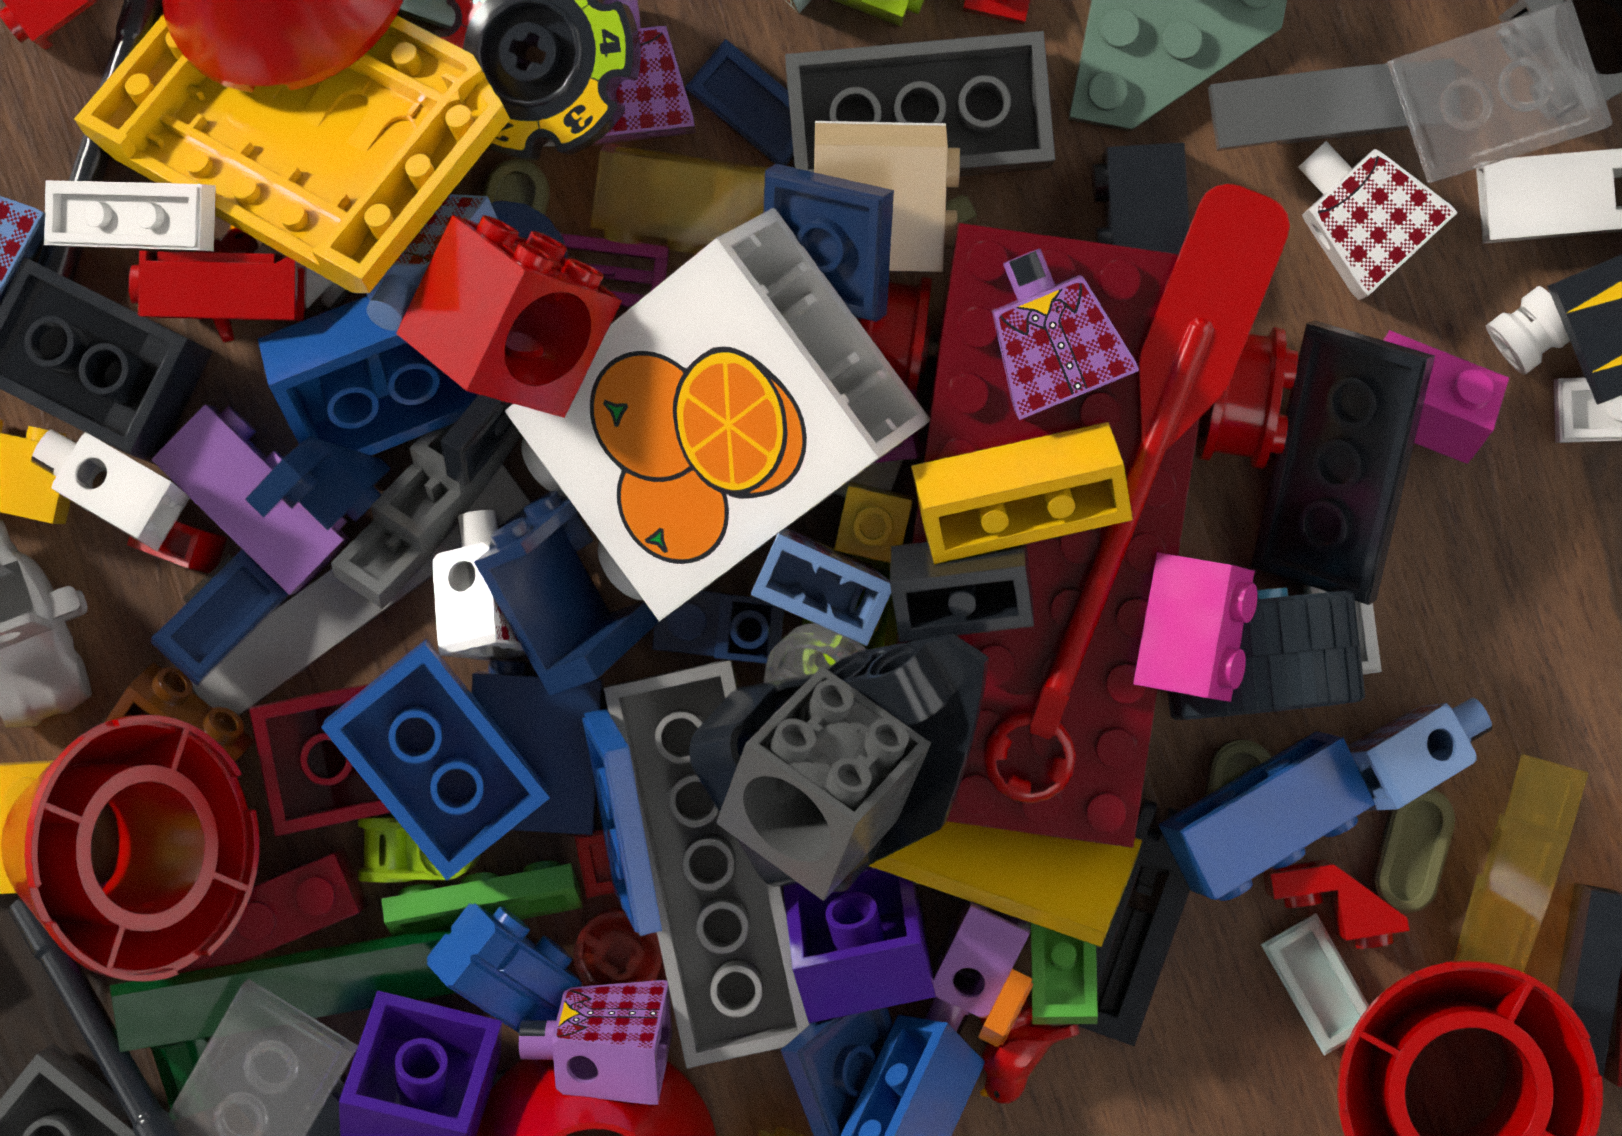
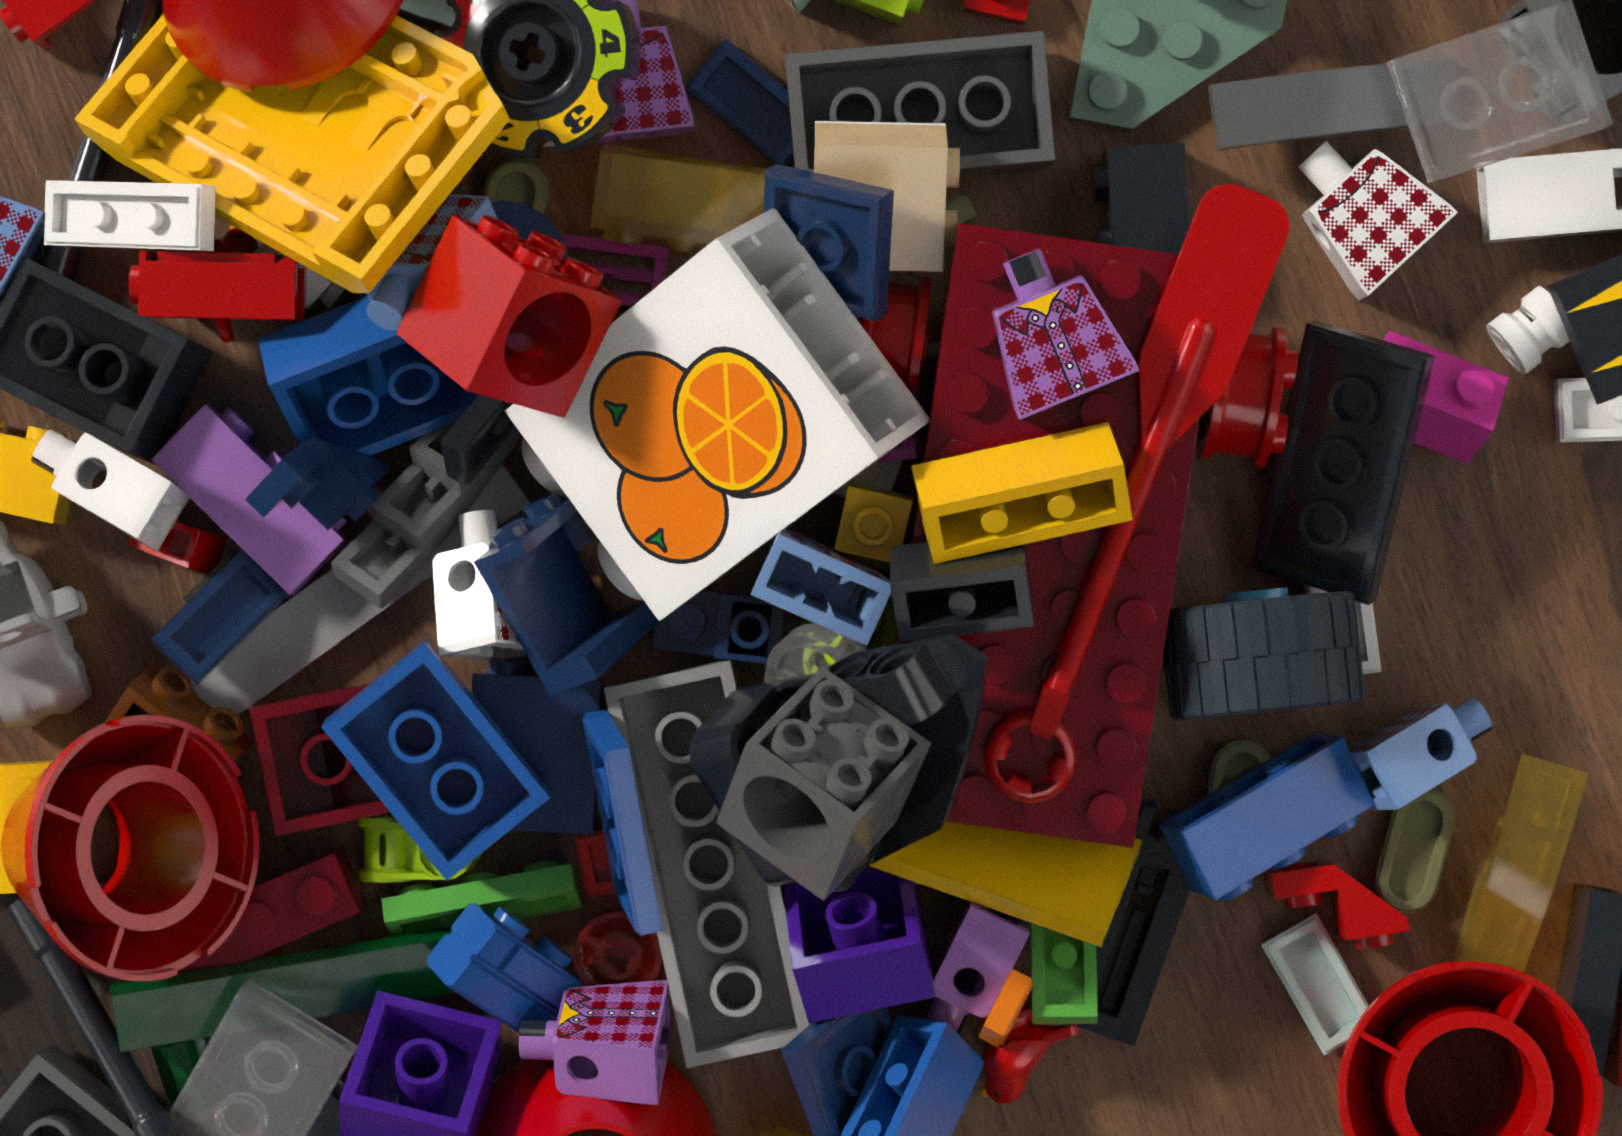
dark pink brick [1133,552,1258,702] -> none

